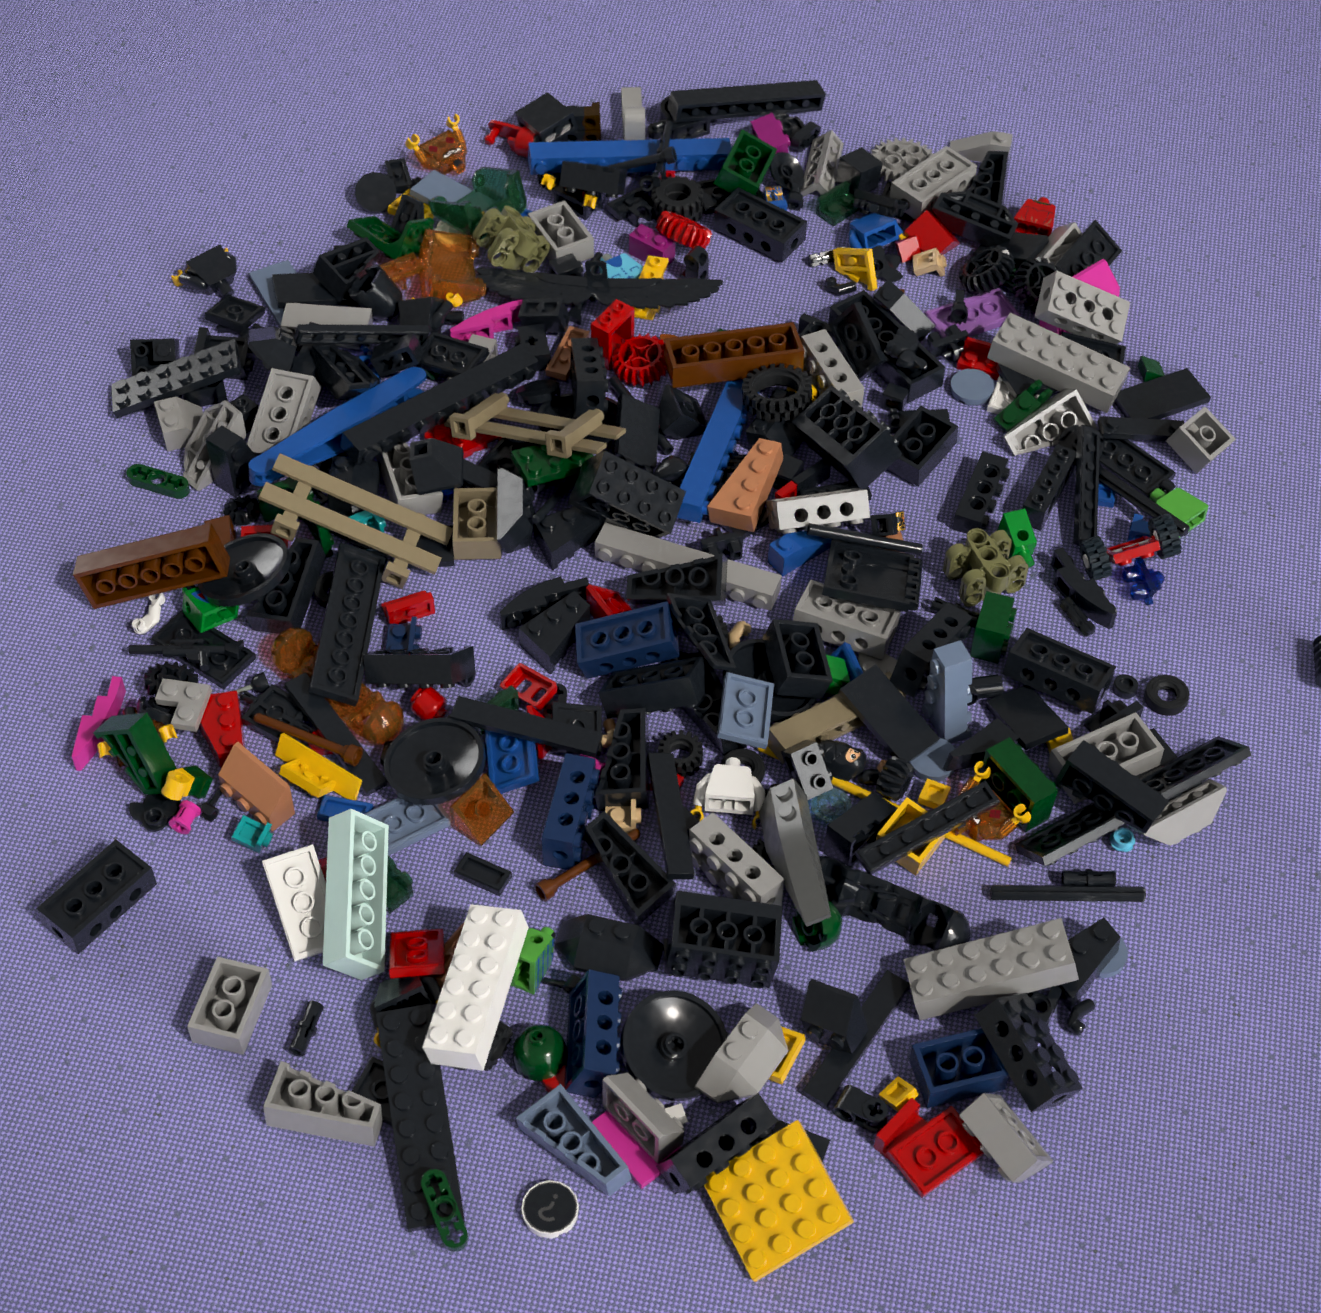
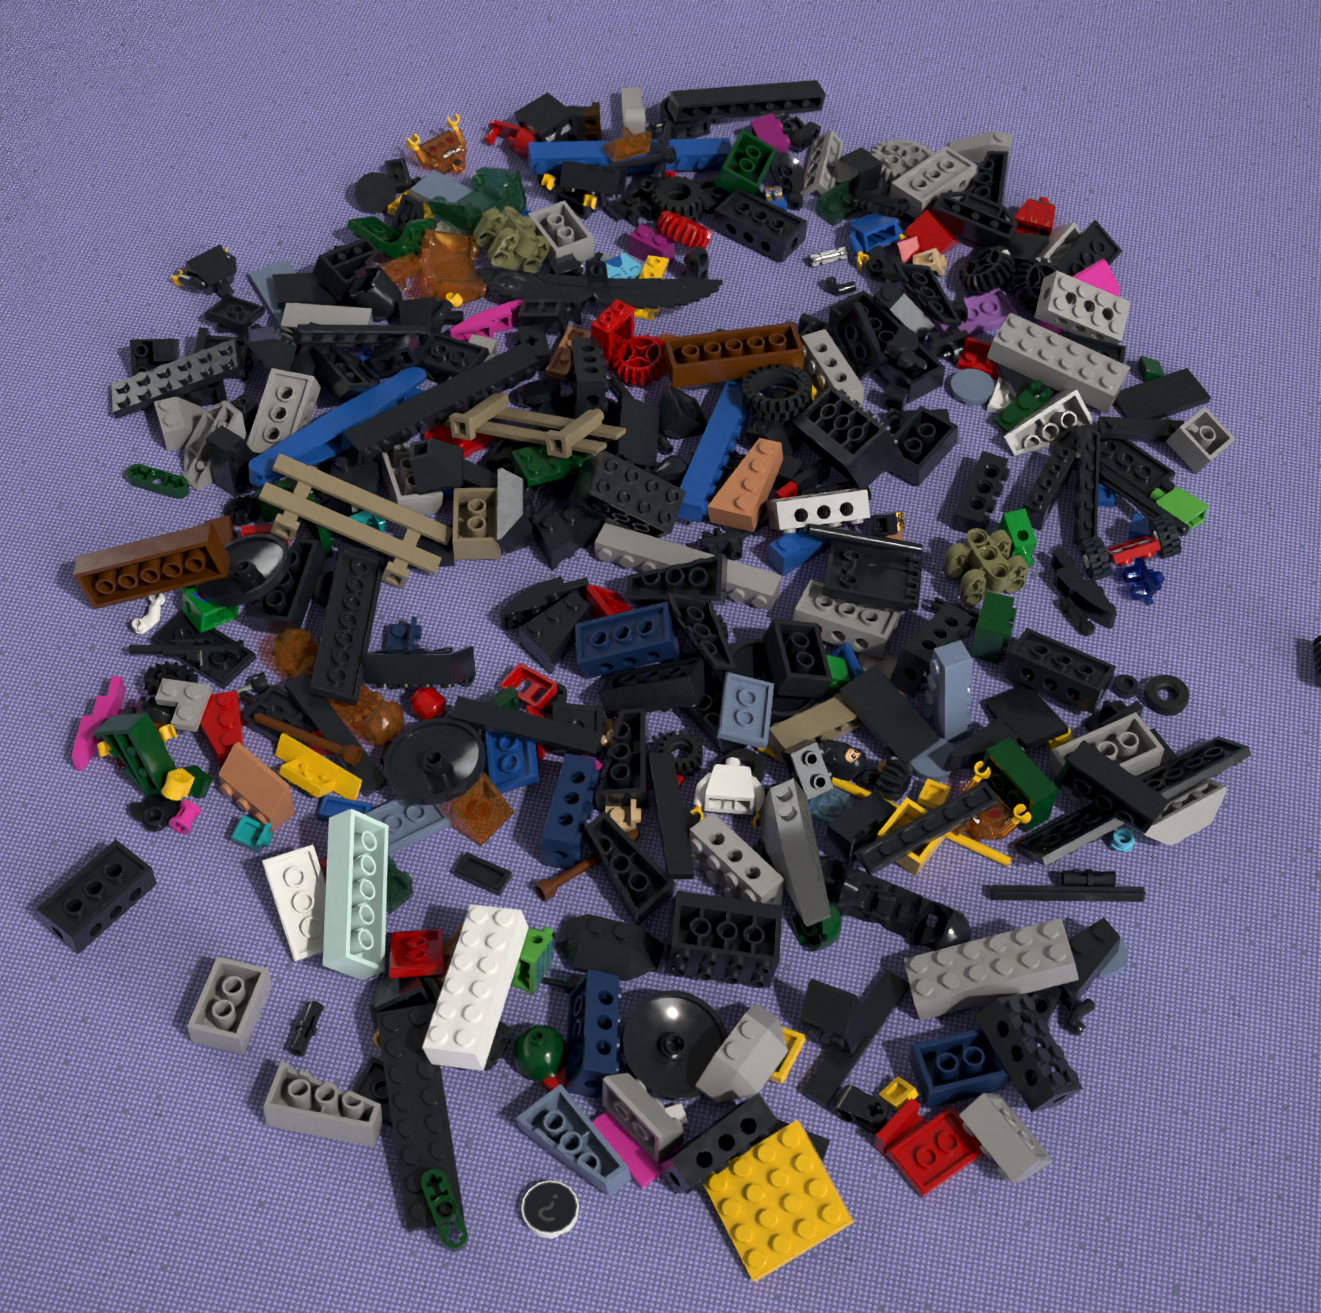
black hand [201,789,222,822] -> none
red panel [381,590,435,624] -> none
tan arm [728,621,751,651] -> none
yellow wing [833,248,878,291] -> none
black piece [967,674,1004,706] -> none
none -> clear orange panel [604,127,652,162]
none -> black wedge [893,262,961,326]

